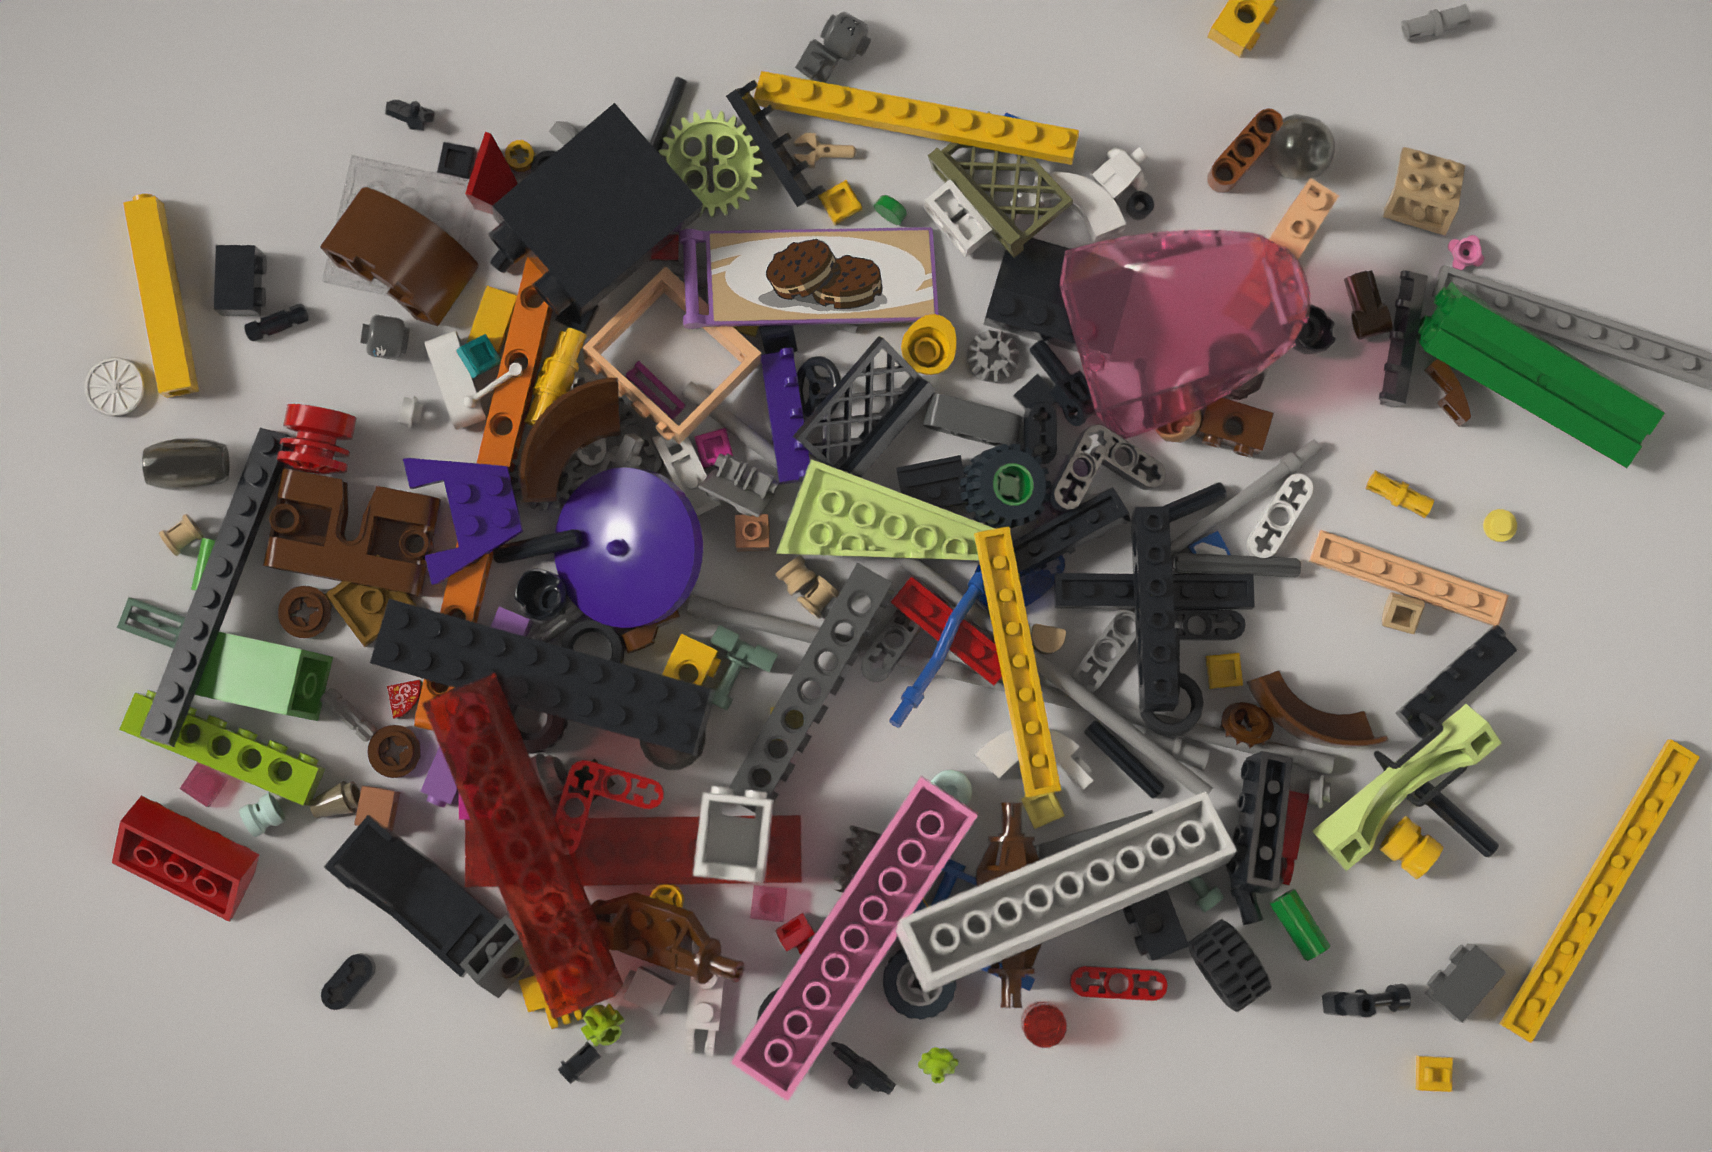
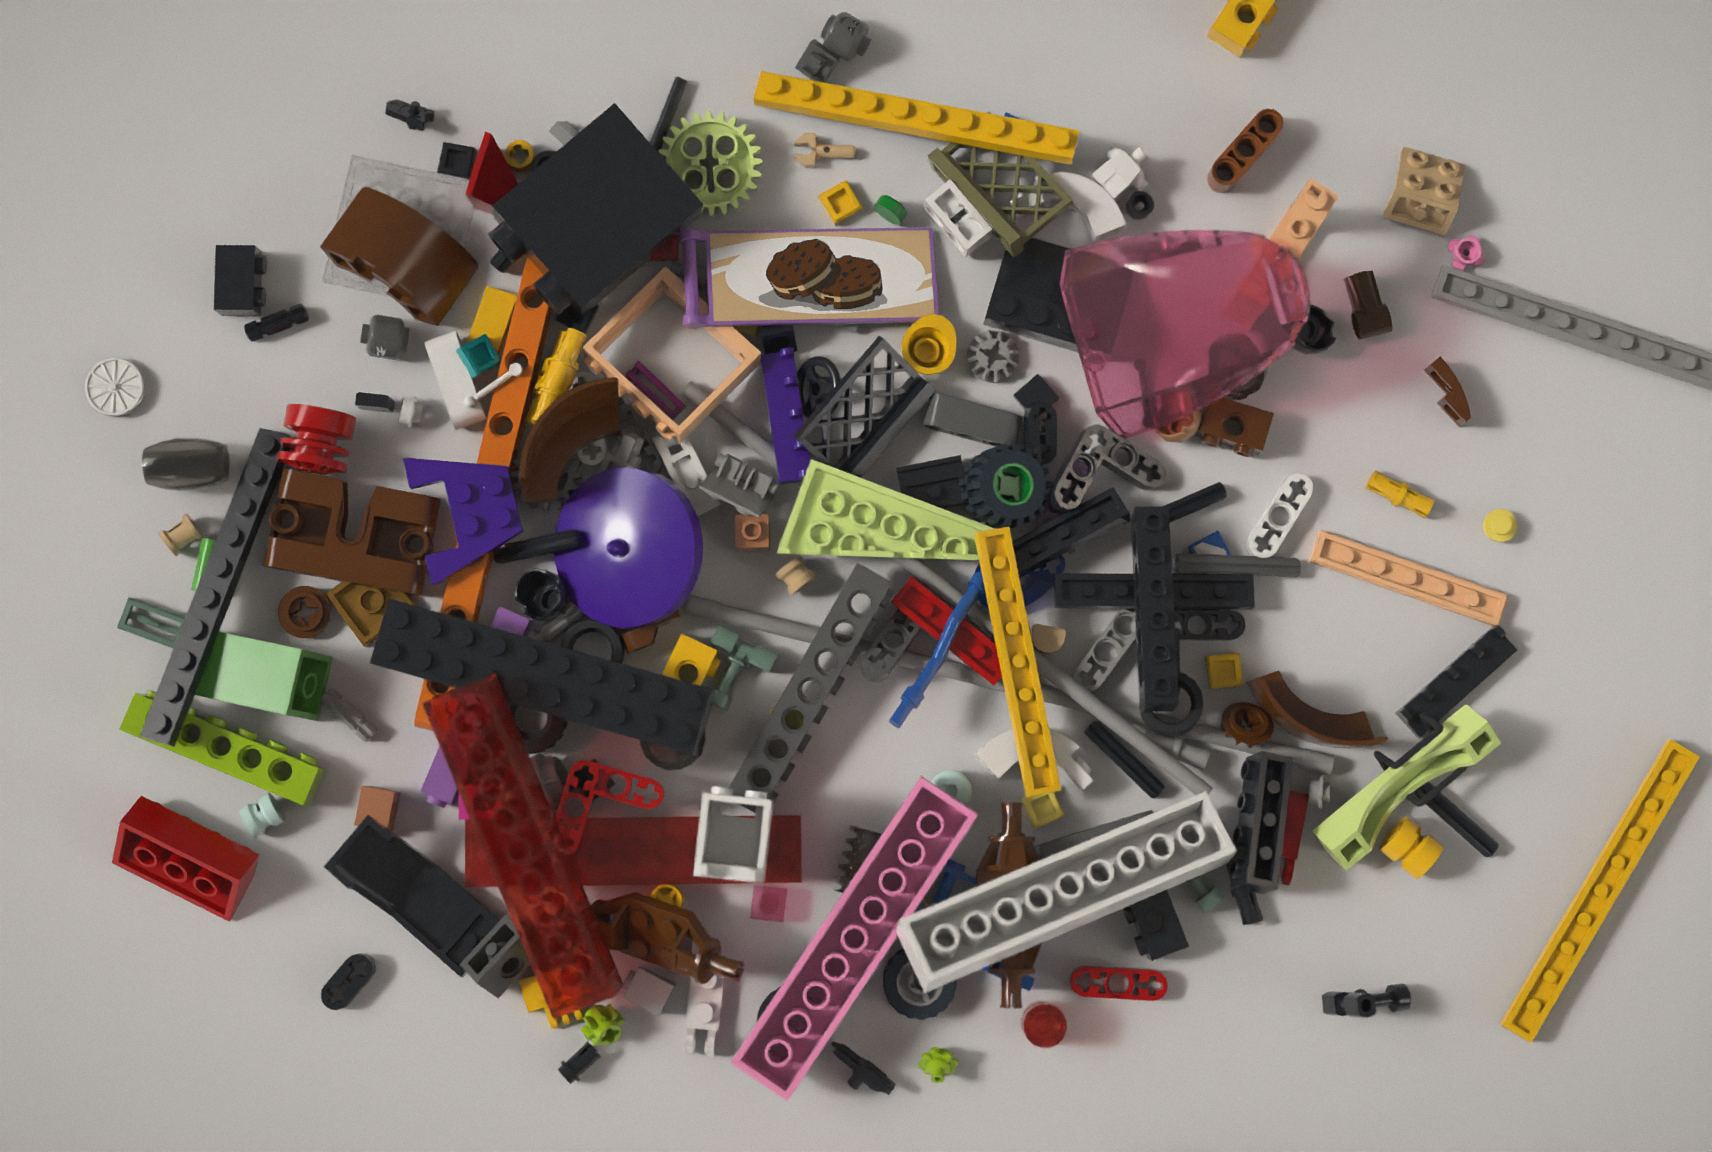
yellow brick [123,194,199,398] -> none
clear pink plate [179,762,229,807] -> none
dark tan cone [309,781,361,818] -> none
reddish brown gear [367,725,421,778] -> none
red tile [387,679,422,719] -> none
dark pink tile [694,428,733,469] -> none
black hinge [726,80,826,207] -> none
red tile [775,913,815,955] -> none
tan bush [797,575,840,619] -> none
black connector [1029,340,1106,427] -> none
light grey bar [1171,439,1322,558] -> none
black tyre [1188,919,1271,1013] -> none
clear smoke cylinder [1268,114,1335,181] -> none
green axle [1269,889,1331,961] -> none
black hinge [1378,270,1428,407] -> none
tan brick [1382,592,1425,634] -> none
light grey pin [1401,4,1471,41] -> none
yellow tile [1415,1055,1453,1092] -> none
green brick [1417,282,1665,468] -> none
dark grey brick [1425,943,1506,1023] -> none
none -> black tile [355,392,395,413]

